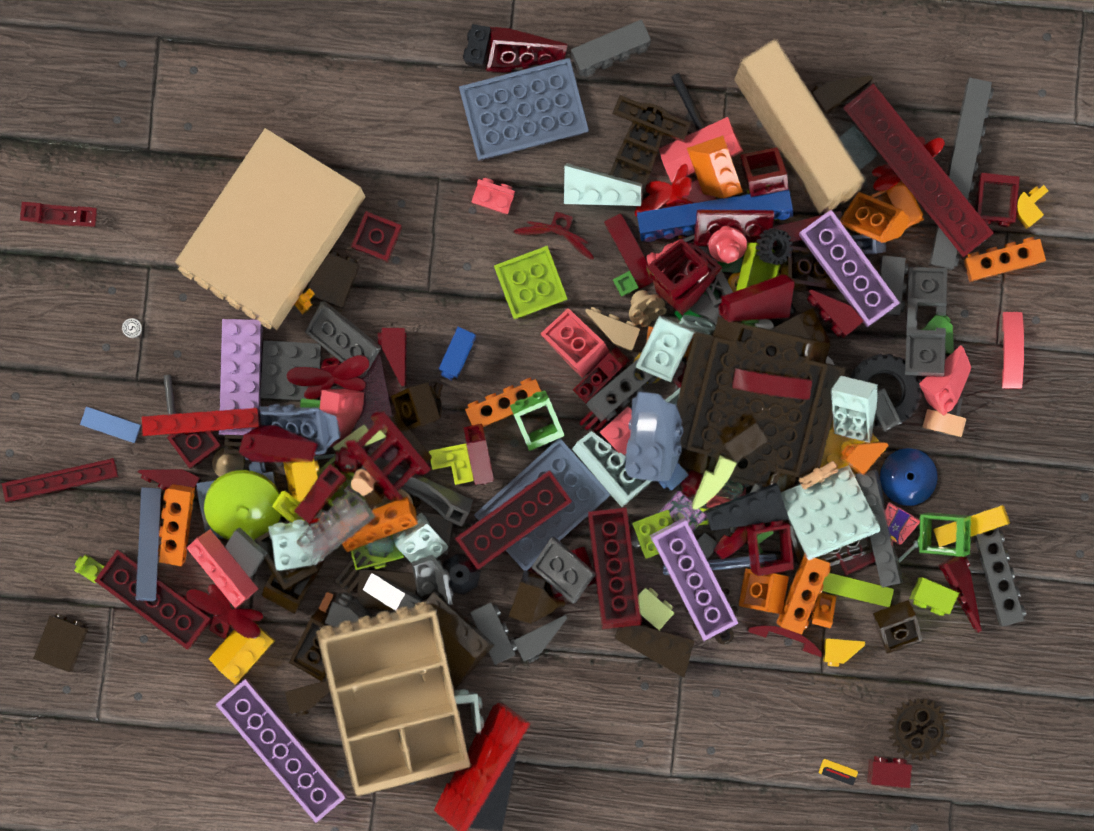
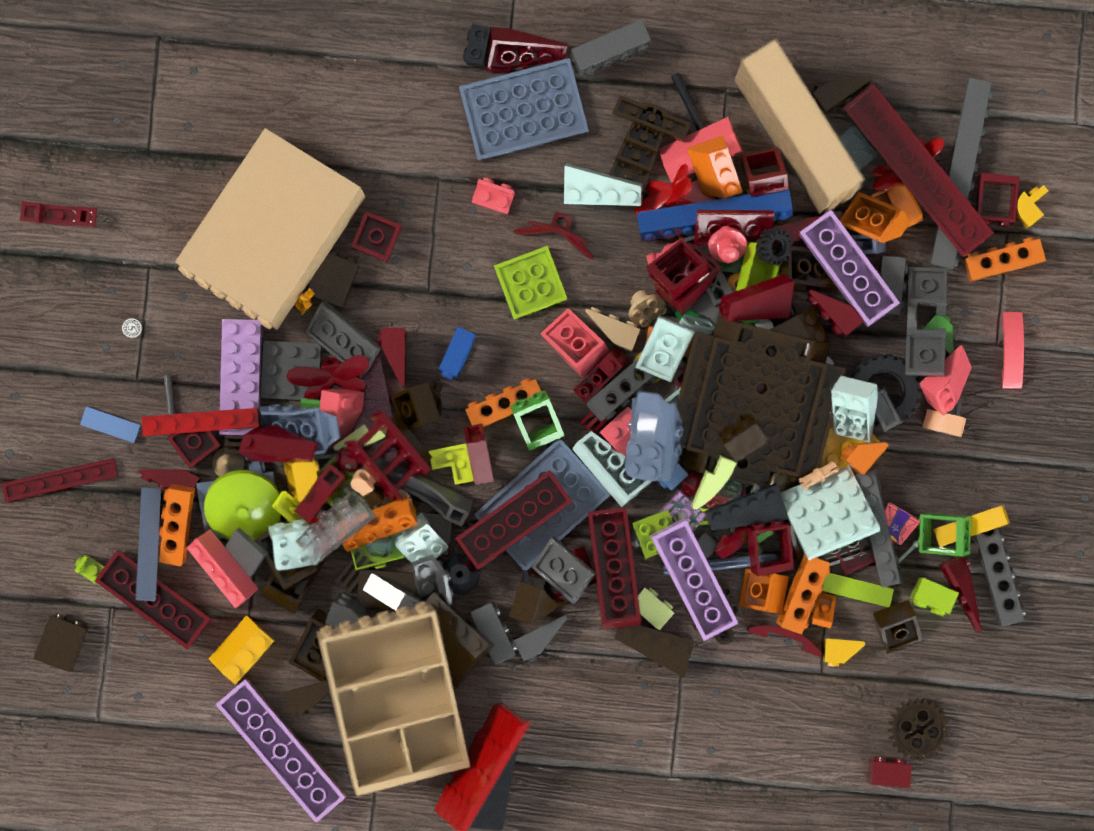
dark red piece [186,584,263,639] -> none
dark orange tile [319,592,335,612] -> none
light aqua bracket [454,689,484,733] -> none
dark red slope [604,213,653,289] -> none
bright green plate [613,271,638,297] -> none
dark red slope [732,368,812,399] -> none
sticker [819,759,858,785] -> none
blue dish [880,448,937,506] -> none

